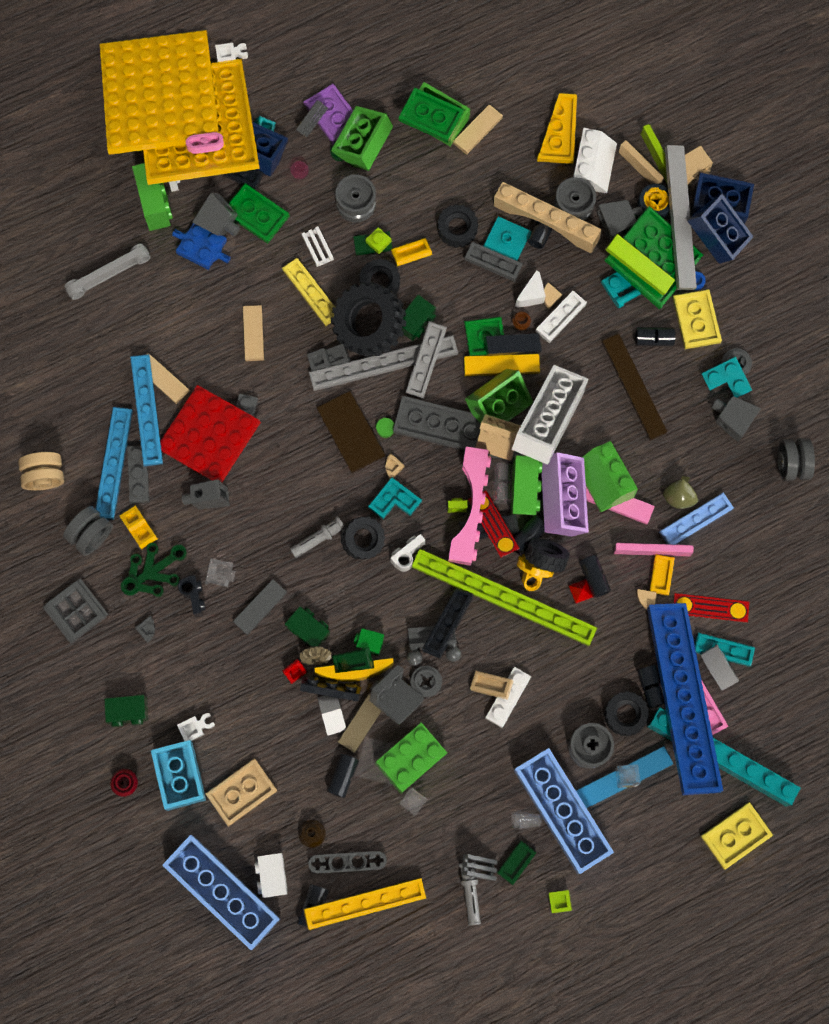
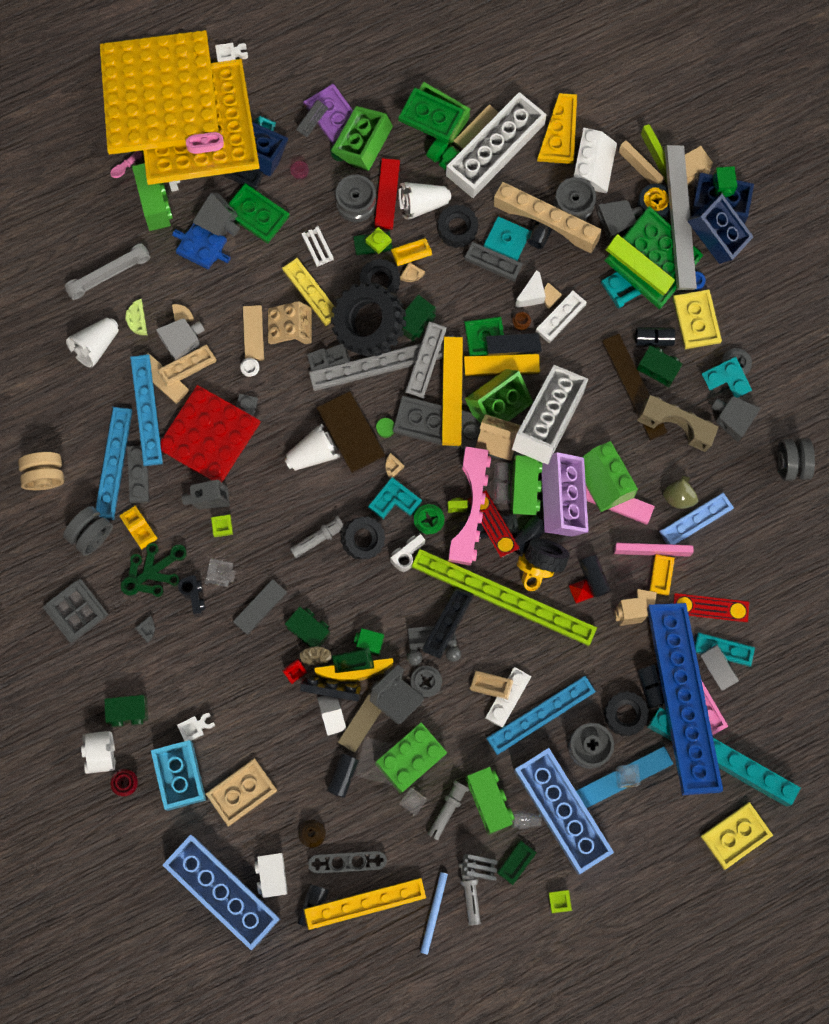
none -> white cone [66,318,118,368]
none -> white brick [81,731,116,774]
none -> bright pink piece [110,151,142,178]
none -> yellowish green tile [126,299,148,335]
none -> light grey torso [156,319,205,360]
none -> tan tile [158,344,216,387]
none -> tan tile [172,304,194,322]
none -> lime plate [211,515,233,538]
none -> white plate [240,358,259,377]
none -> tan bracket [268,301,312,344]
none -> white cone [285,424,340,471]
none -> red tile [375,158,400,230]
none -> white cone [398,182,451,220]
none -> tan tile [400,262,425,282]
none -> green gear [414,504,445,535]
none -> light blue bar [420,872,448,955]
none -> green wheel [427,139,460,170]
none -> light grey pin [427,780,470,840]
none -> yellow tile [442,337,463,446]
none -> white brick [446,92,547,198]
none -> bright green brick [466,767,514,835]
none -> dark azure tile [486,676,596,755]
none -> tan brick [614,597,648,626]
none -> dark green brick [637,346,683,388]
none -> dark tan arch [637,395,719,452]
none -> green brick [713,166,737,197]

